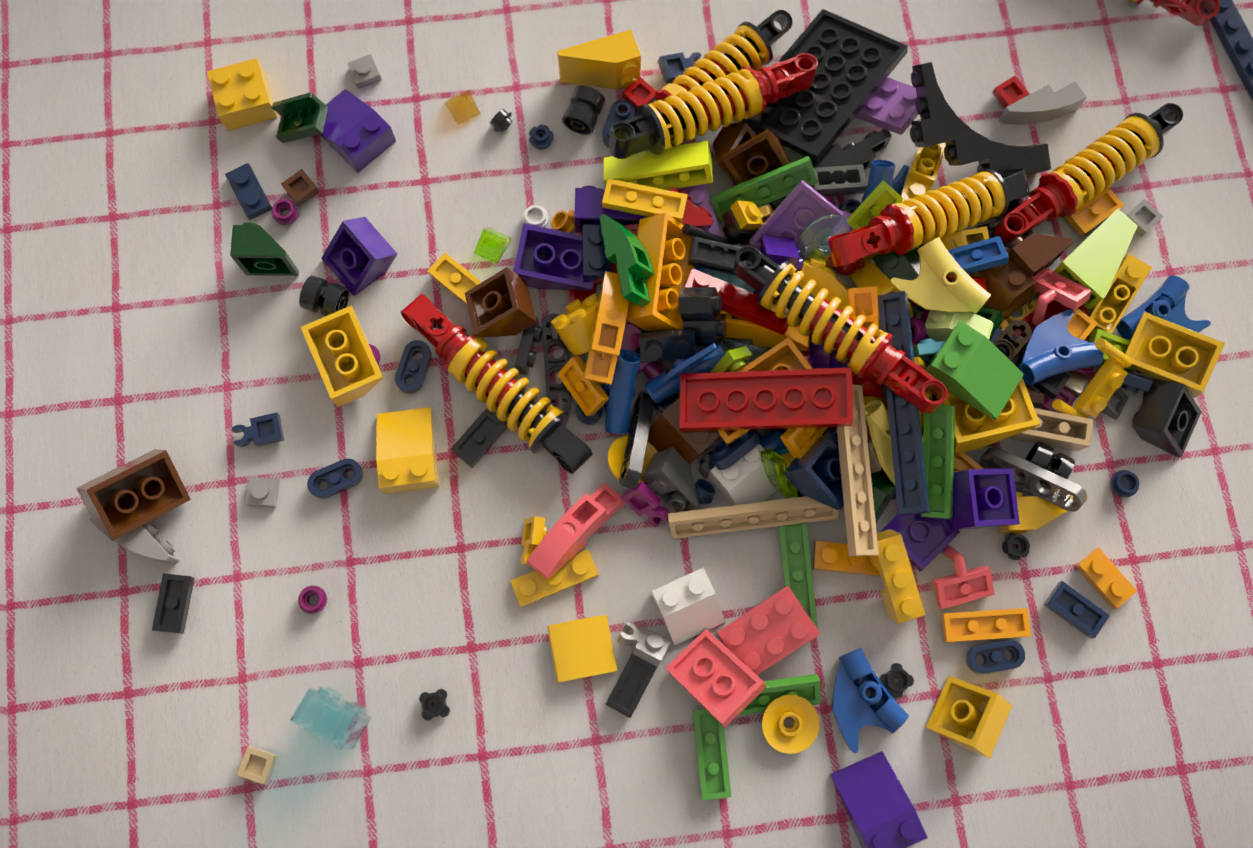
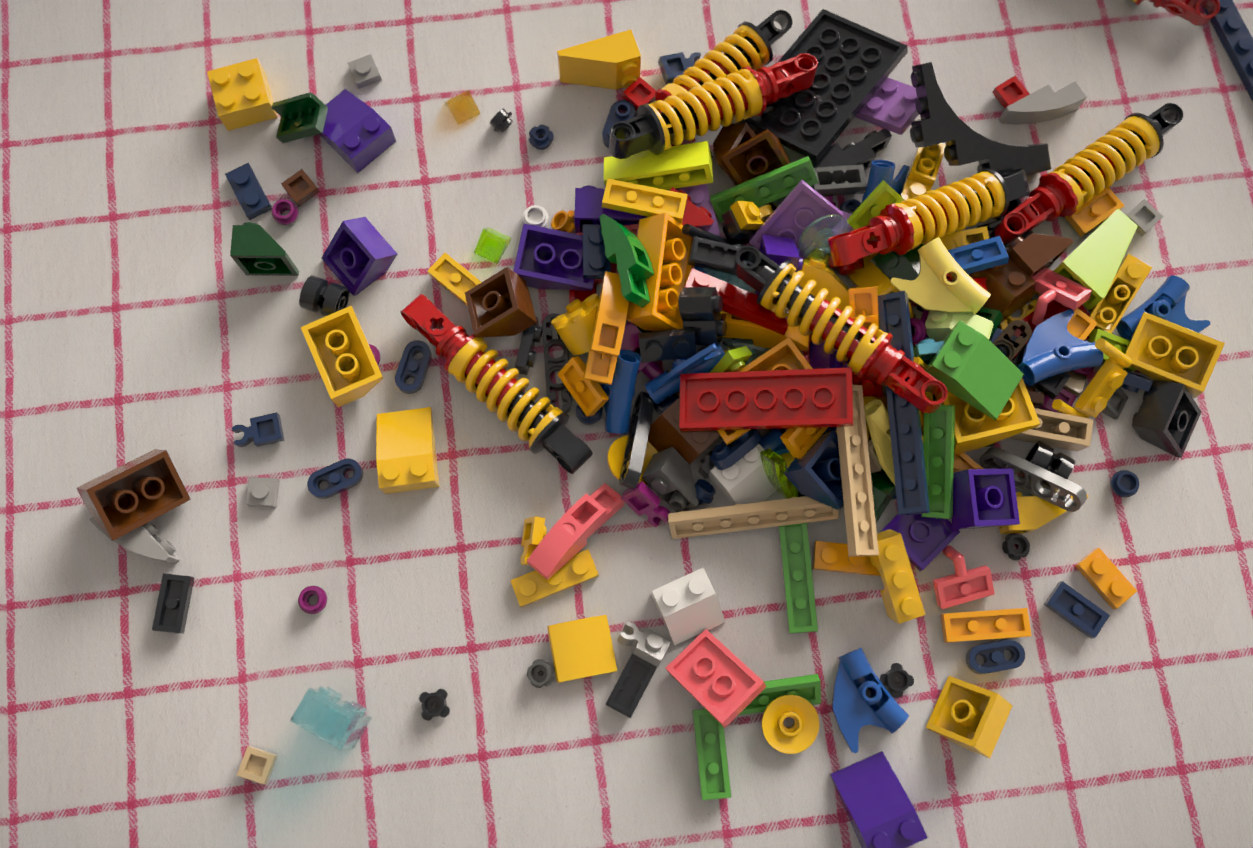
black plate [450,408,508,468] -> none
black wheel [562,85,605,135] -> none
coral plate [717,585,821,675] -> none
none -> dark grey plate [527,659,555,688]

